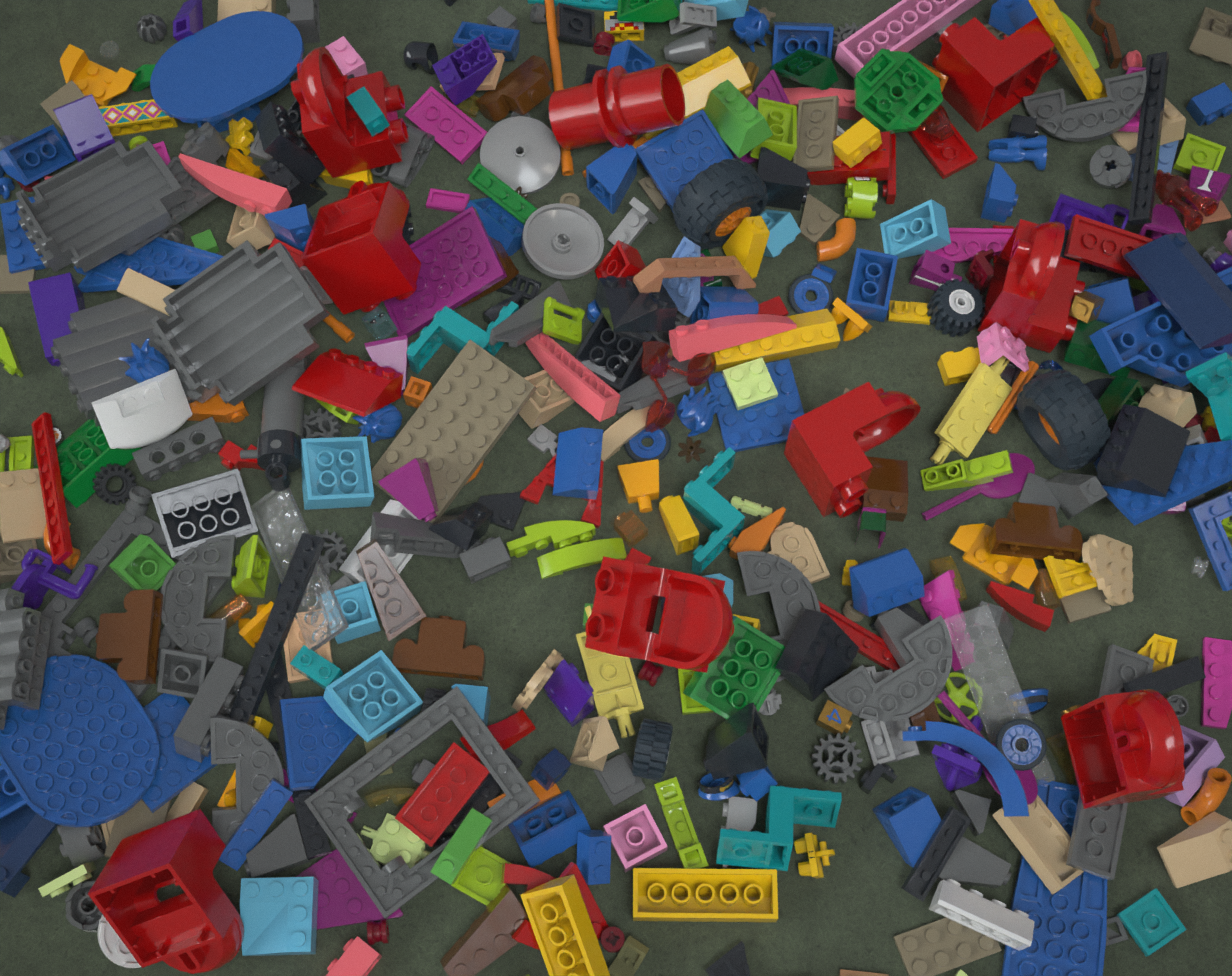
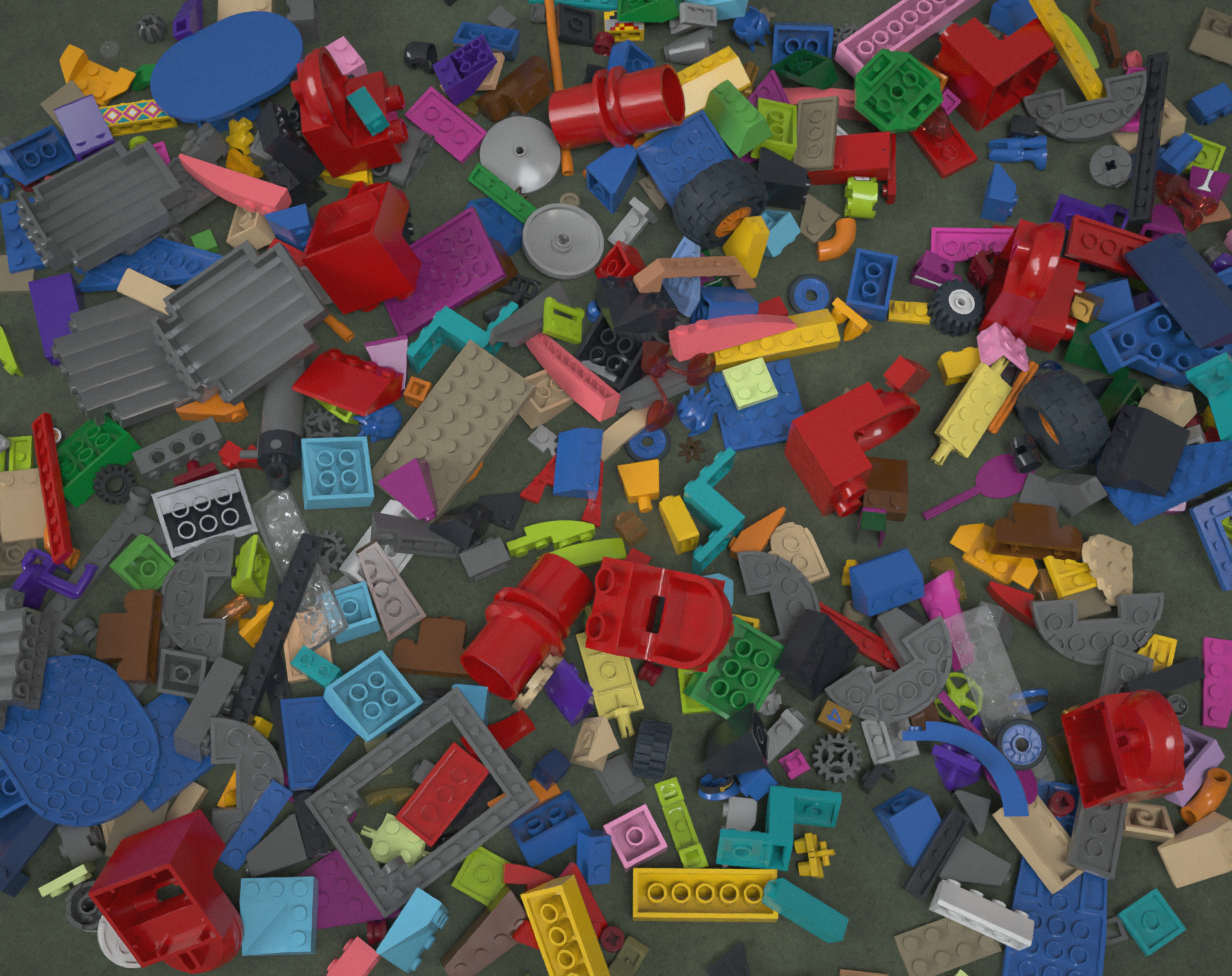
white slope [91,369,192,449] -> none
blue hair [119,338,170,383] -> none
clear light blue brick [361,307,398,340] -> none
dark pink tile [426,188,470,213] -> none
bright green slope [430,808,493,885] -> none
yellowish green axle [730,496,773,519] -> none
blue tile [812,263,837,283] -> none
yellow brick [832,117,882,168] -> none
medium azure slope [880,199,951,259] -> none
lime slope [920,450,1013,491] -> none
clear bush [1190,556,1209,578] -> none
none -> dark red tile [172,460,220,487]
none -> medium azure slope [376,887,449,974]
none -> red piece [460,553,595,701]
none -> teal brick [761,878,849,943]
none -> light grey bracket [767,707,811,764]
none -> dark pink tile [778,749,810,781]
none -> red brick [883,355,932,394]
none -> dark pink tile [938,87,961,116]
none -> black wheel [1006,434,1044,474]
none -> dark grey plate [1030,591,1164,665]
none -> dark red wheel [1046,791,1075,817]
none -> tan slope [1122,802,1175,843]
none -> blue brick [1157,132,1203,180]

